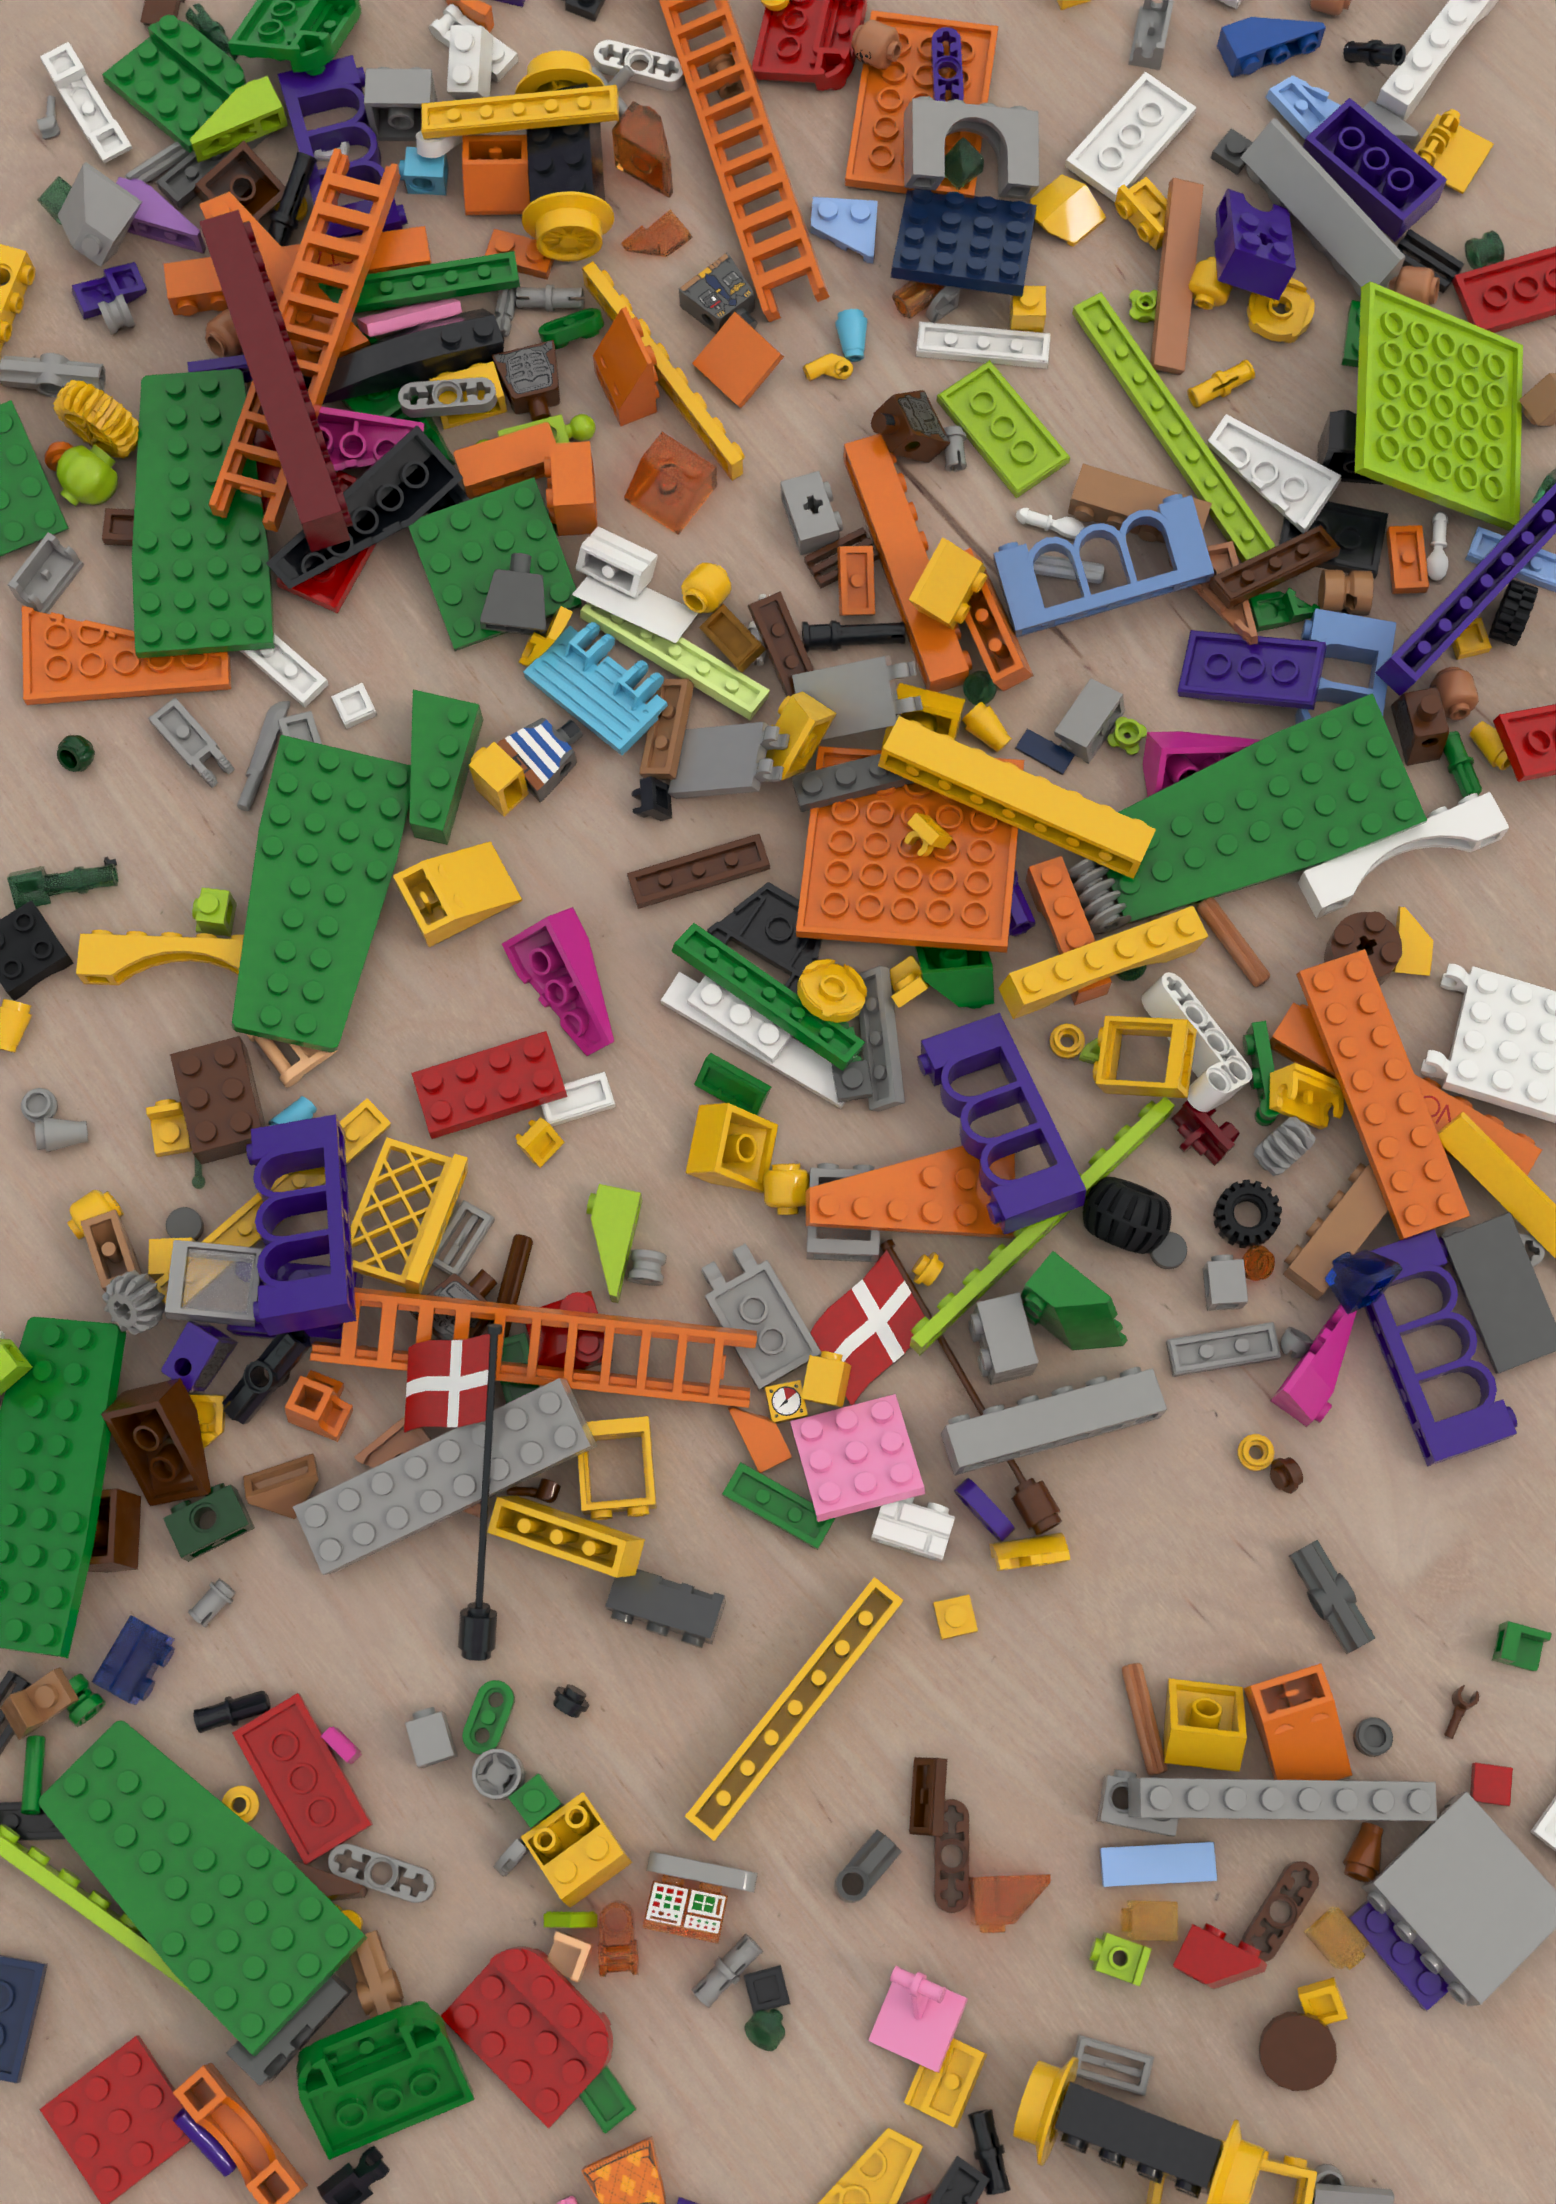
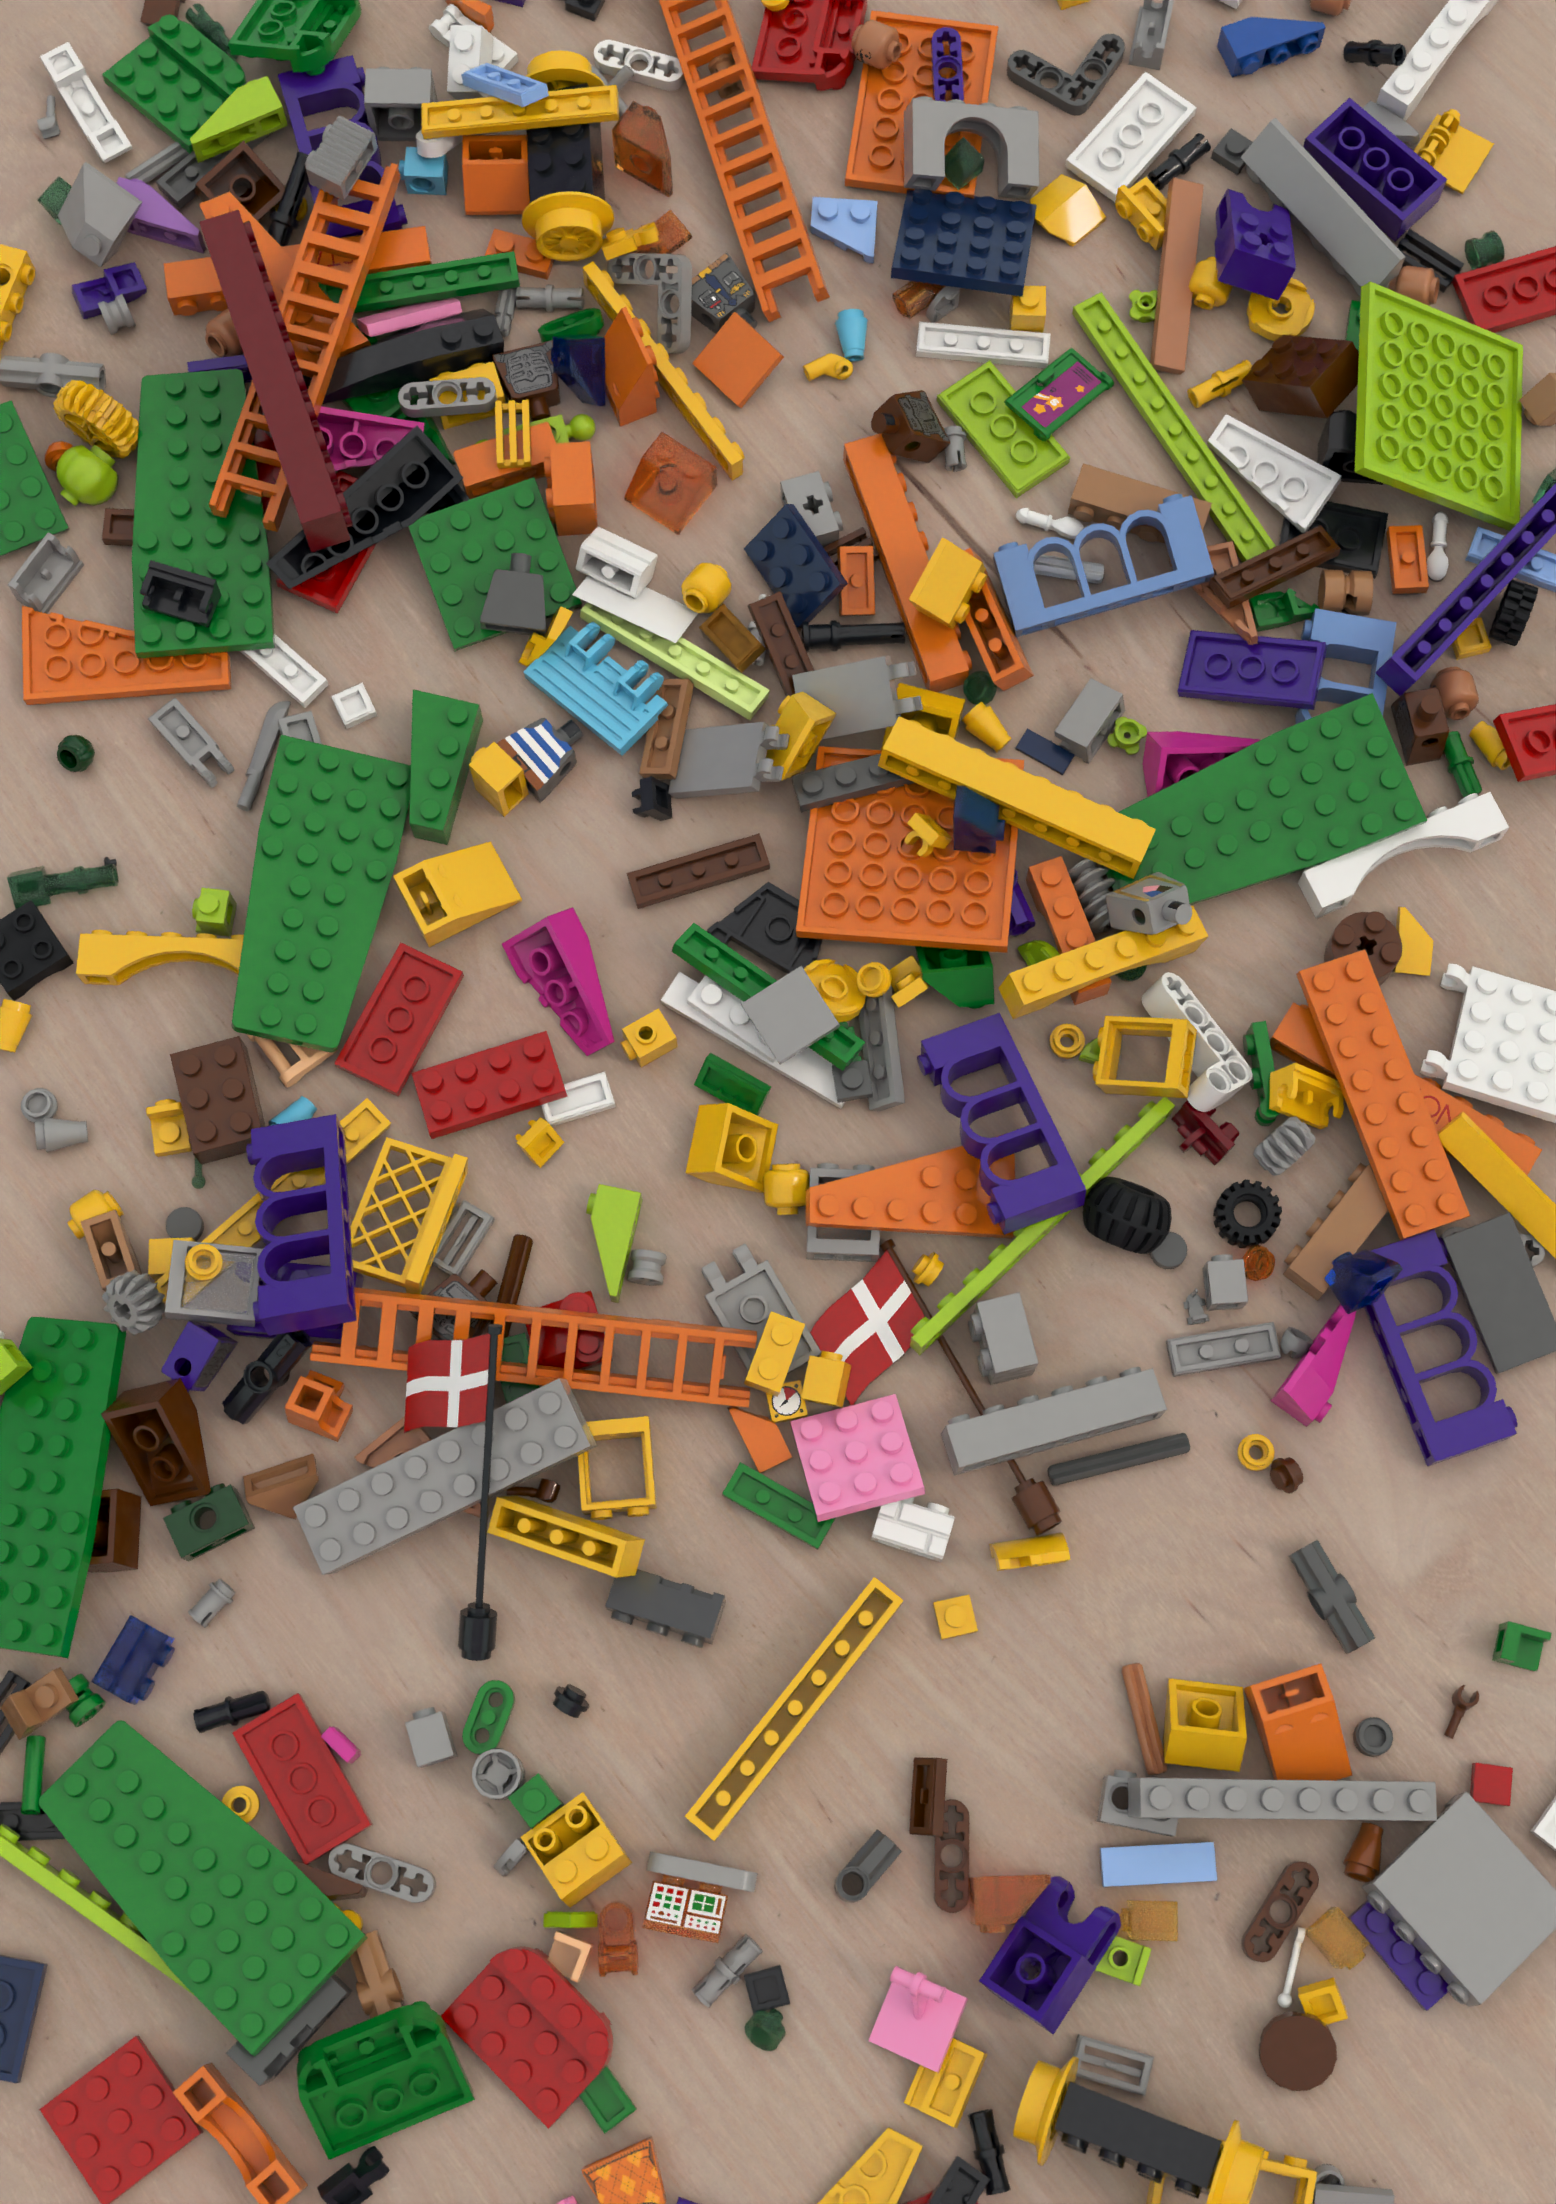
dark purple piece [173,2108,237,2177] -> none
yellow slope [189,1393,226,1449] -> none
dark purple beam [954,1478,1015,1542] -> none
green wedge [1020,1251,1128,1350] -> none
red slope [1173,1923,1268,1989] -> none
nougat axle [1197,898,1270,987] -> none
light blue wing [1266,75,1341,140] -> none
none -> black hinge [140,560,221,627]
none -> yellow plate [185,1244,223,1281]
none -> light grey brick [305,116,378,201]
none -> red plate [334,942,464,1097]
none -> light blue tile [461,63,549,107]
none -> yellow tile [495,400,531,468]
none -> clear blue slope [551,334,605,406]
none -> yellow plate [602,222,659,261]
none -> light grey beam [607,253,692,354]
none -> yellow brick [620,1008,678,1068]
none -> light grey tile [741,966,840,1065]
none -> yellow brick [743,1311,805,1397]
none -> dark blue plate [744,504,848,628]
none -> yellow plate [857,962,892,998]
none -> clear blue slope [953,785,1006,854]
none -> dark purple brick [979,1876,1121,2035]
none -> door [1004,348,1114,442]
none -> dark grey beam [1007,34,1125,115]
none -> lime tile [1017,940,1060,966]
none -> dark grey axle [1048,1433,1190,1486]
none -> light grey torso [1106,872,1192,935]
none -> black pin [1148,133,1211,190]
none -> light grey piece [1183,1288,1209,1325]
none -> reddish brown brick [1242,335,1359,419]
none -> white hinge [1278,1927,1306,2008]

